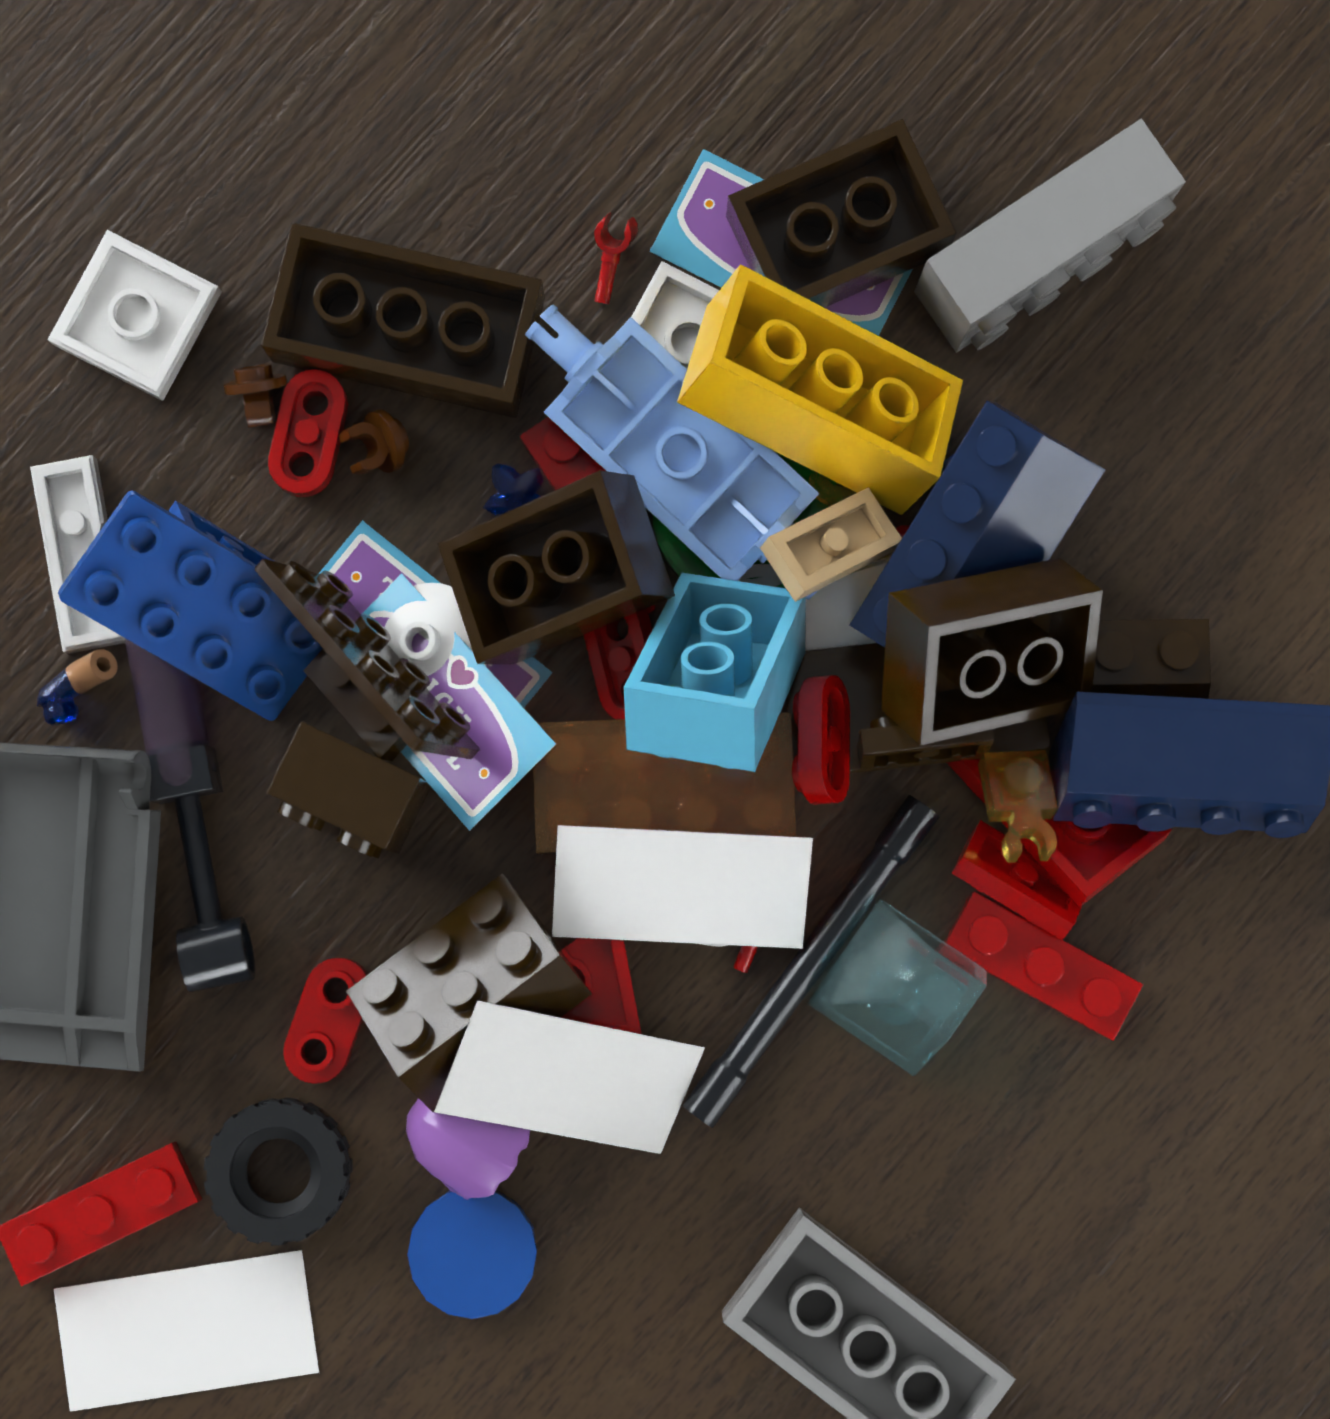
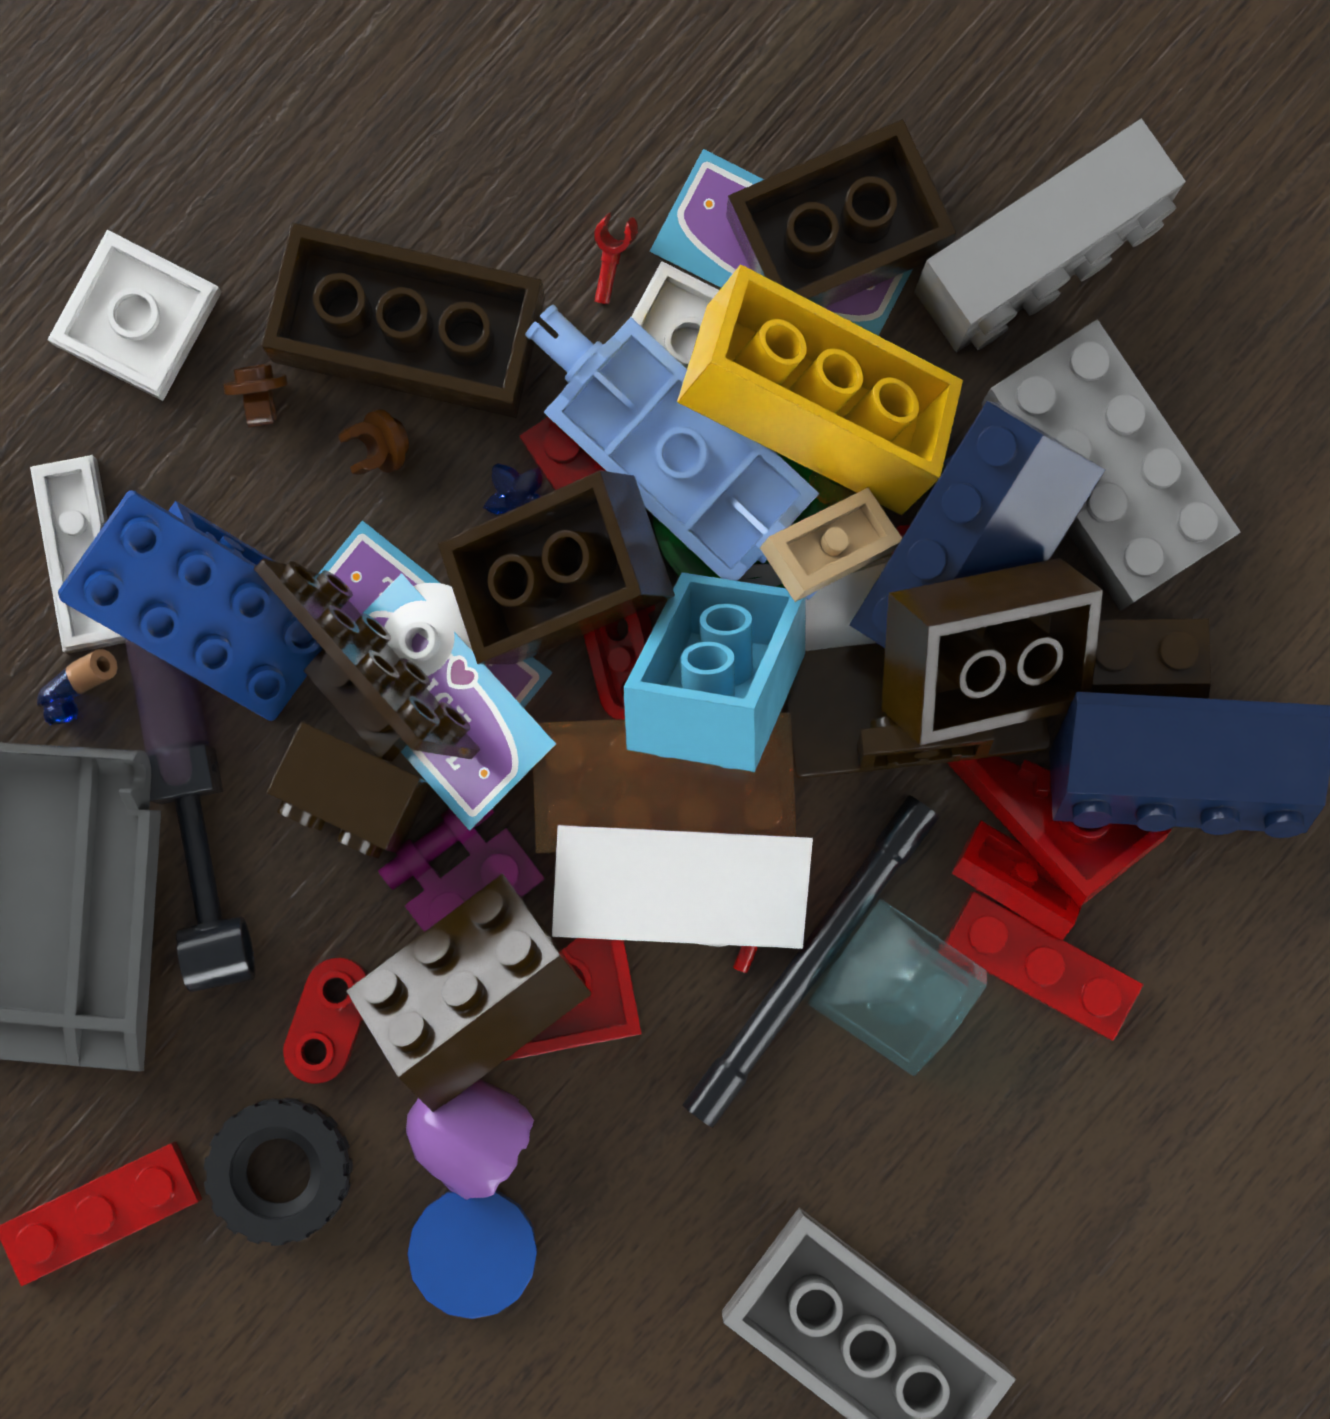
white sticker [54,1250,319,1412] -> none
red plate [268,369,348,497] -> none
white sticker [434,1000,705,1154] -> none
red plate [792,675,850,805] -> none
clear yellow plate [978,750,1058,863] -> none
none -> magenta plate [378,808,546,932]
none -> light grey brick [981,319,1241,611]

